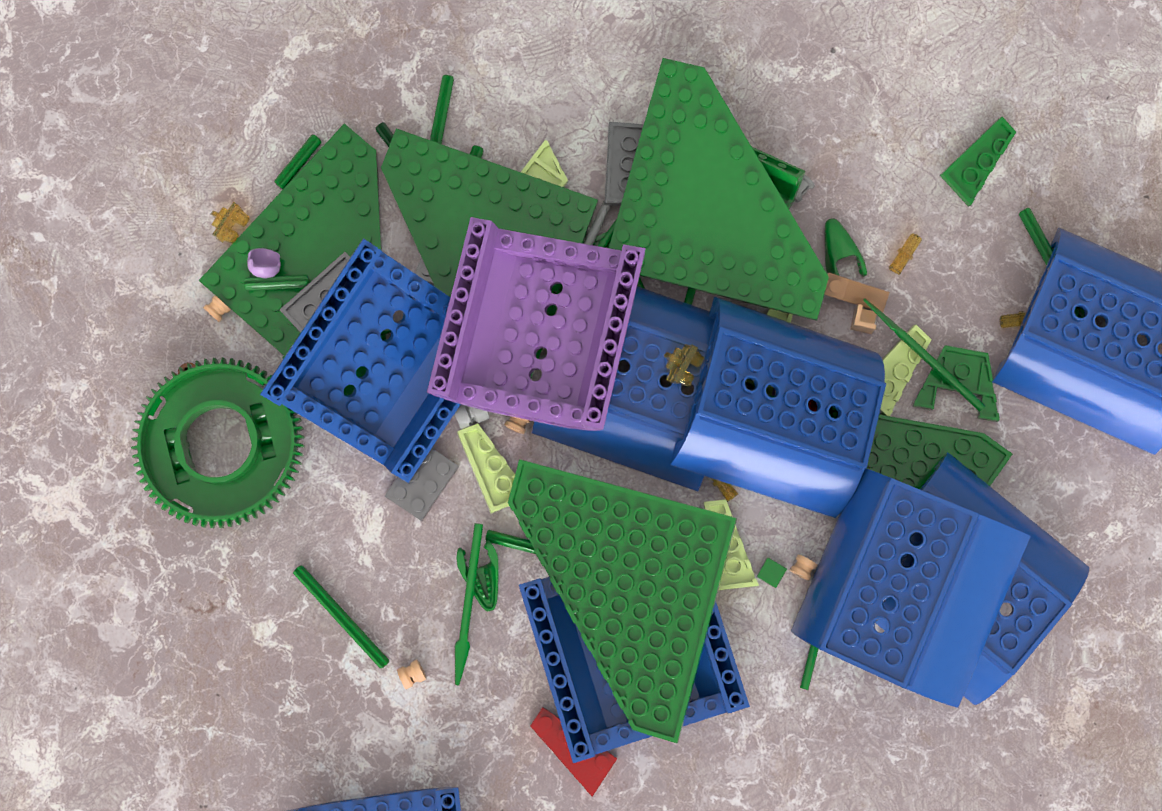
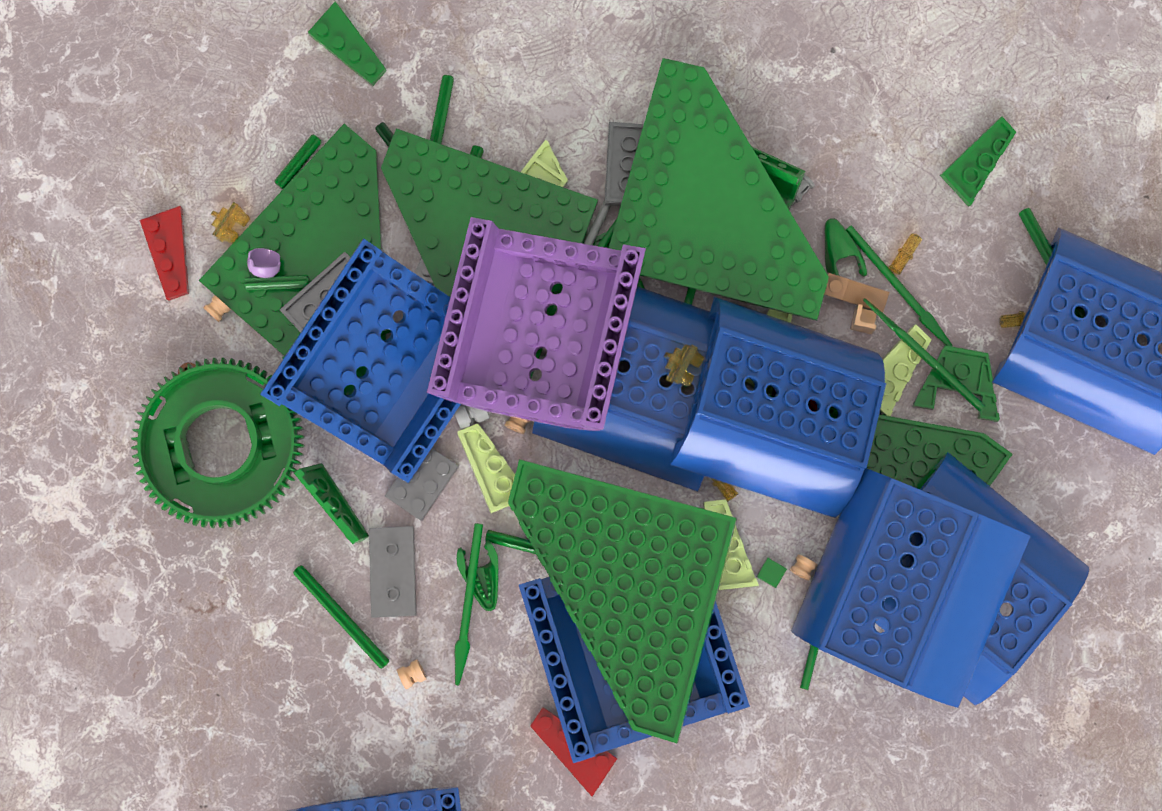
none -> red wing [140,206,189,301]
none -> green wing [294,463,369,544]
none -> green wing [308,1,386,86]
none -> flat silver plate [369,526,417,618]
none -> green piece [846,225,953,347]

